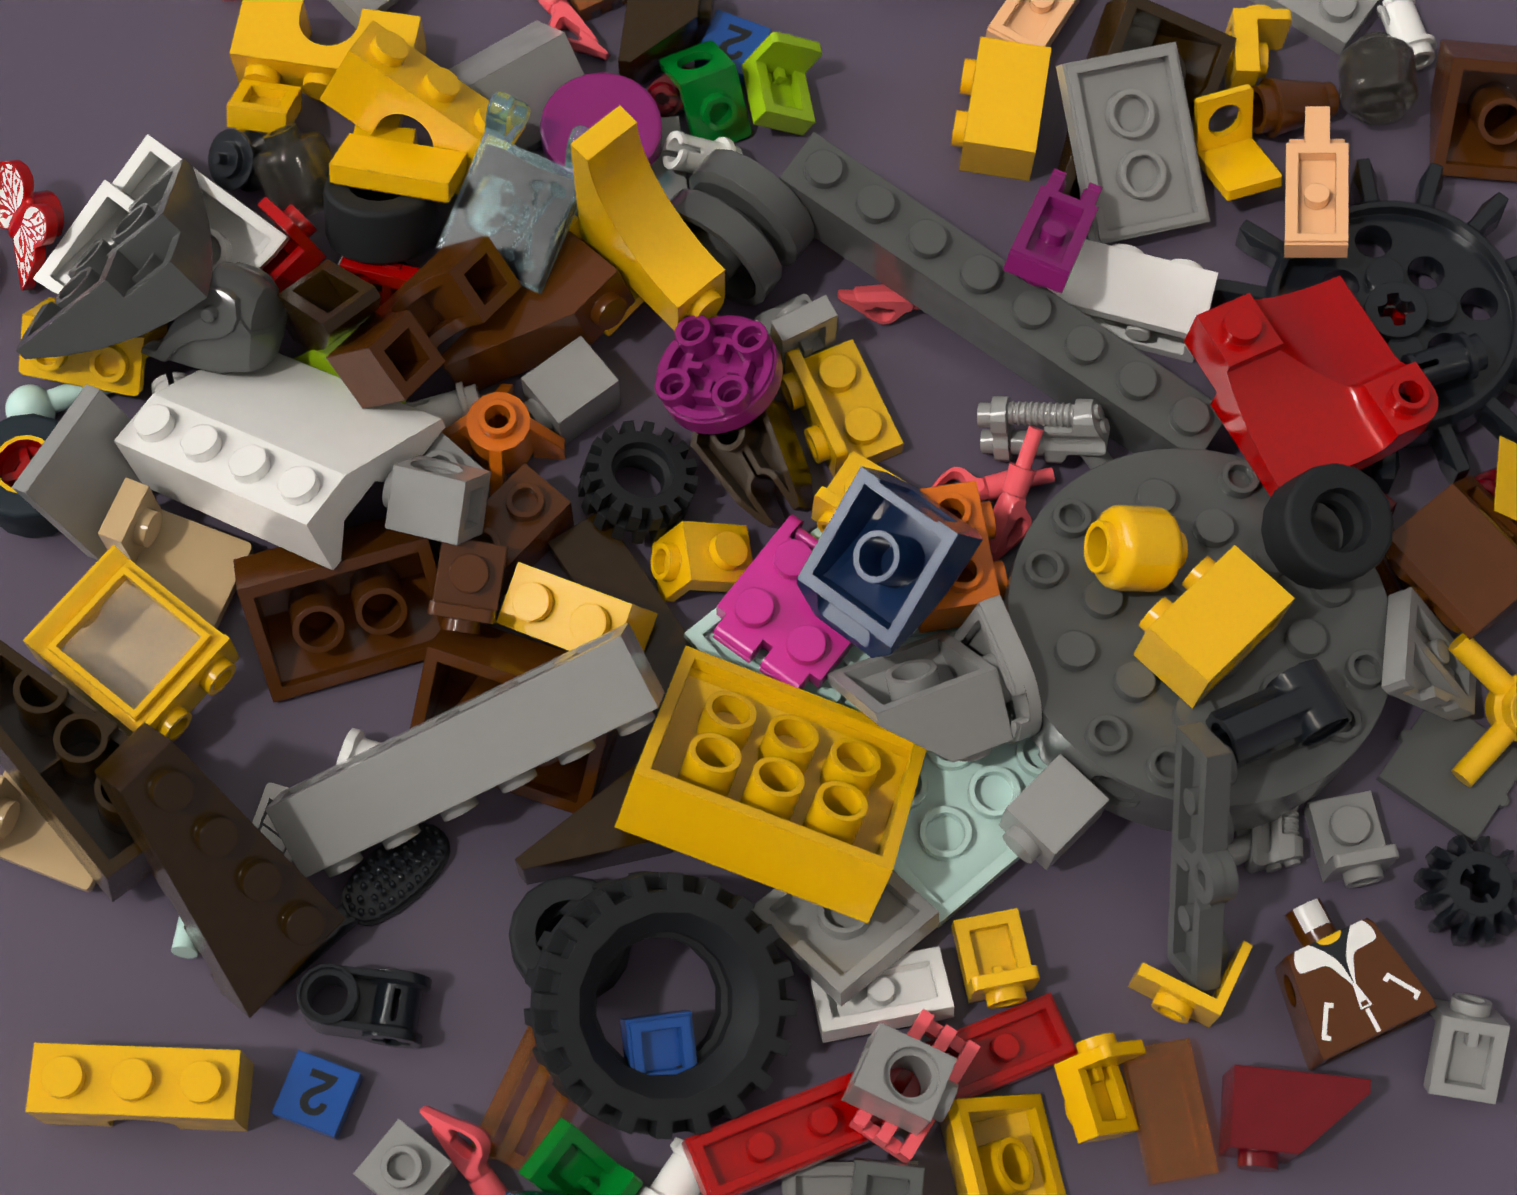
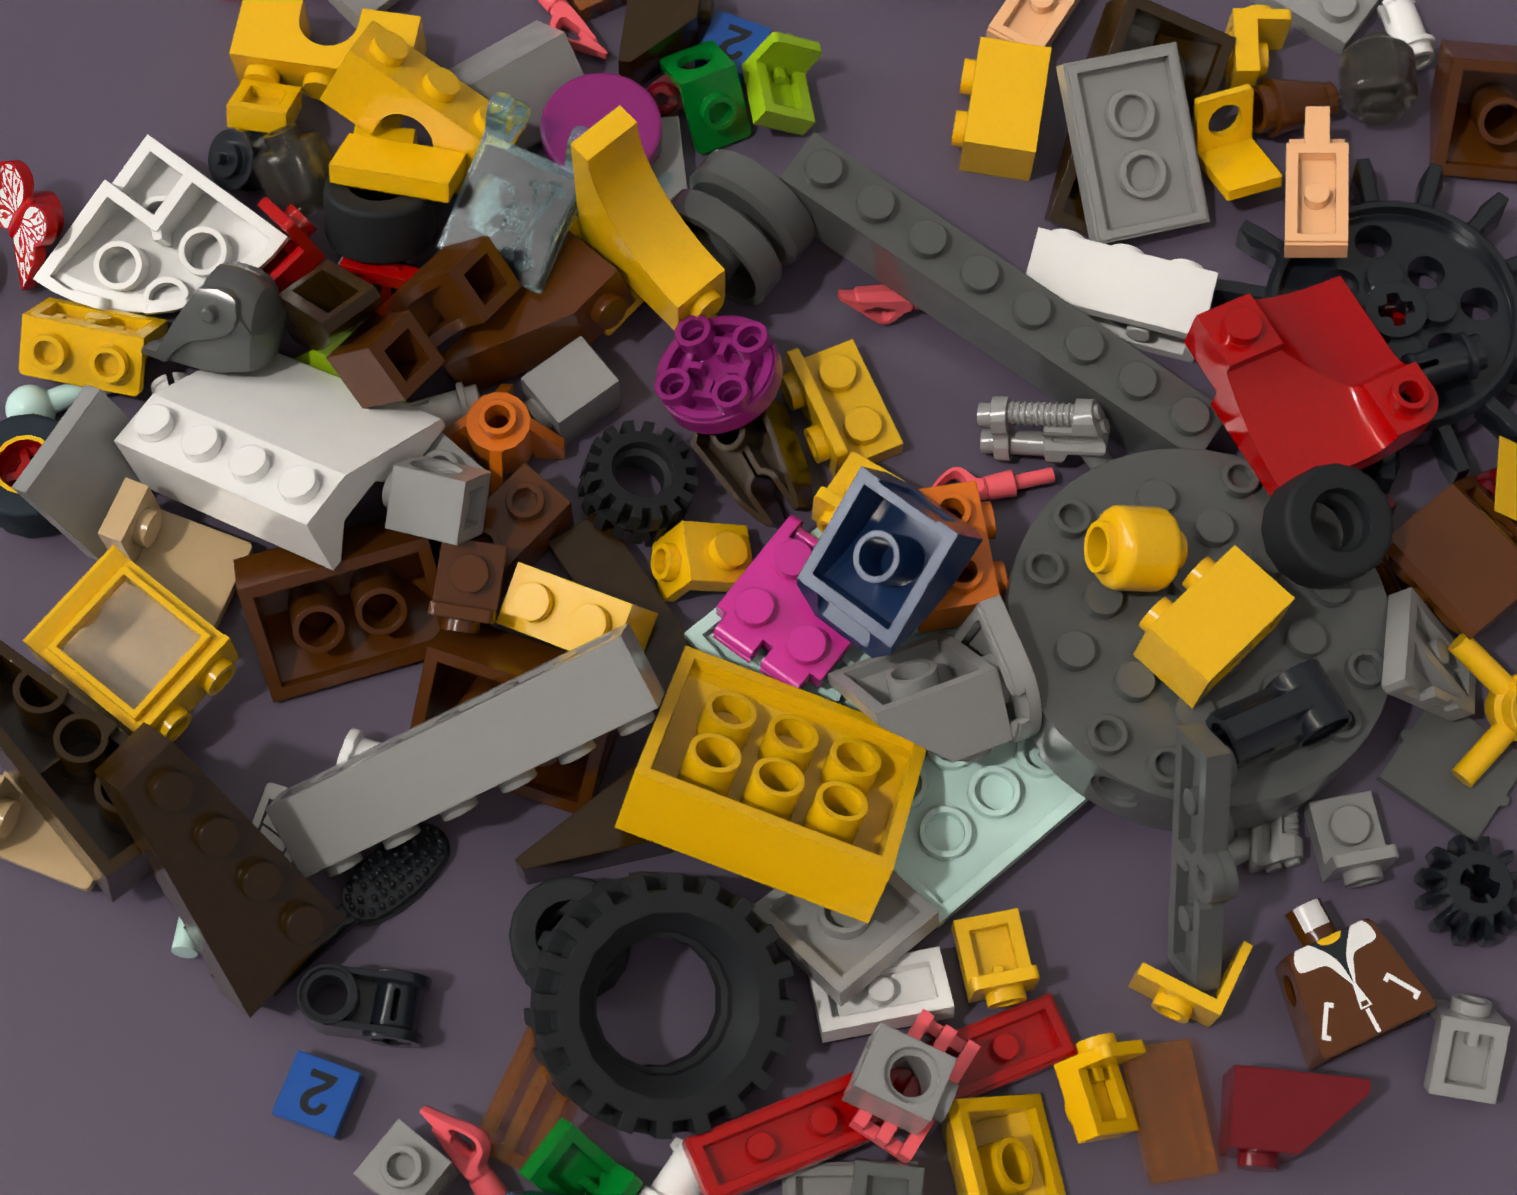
dark grey brick [16,158,213,359] -> none
yellow arch [26,1043,254,1131] -> none
blue tile [620,1010,697,1075] -> none
white pin [662,131,743,173] -> none
light grey bracket [754,294,838,371] -> none
coral hand [989,426,1044,561] -> none
light grey brick [999,754,1109,871] -> none
magenta hinge [1003,168,1103,294] -> none

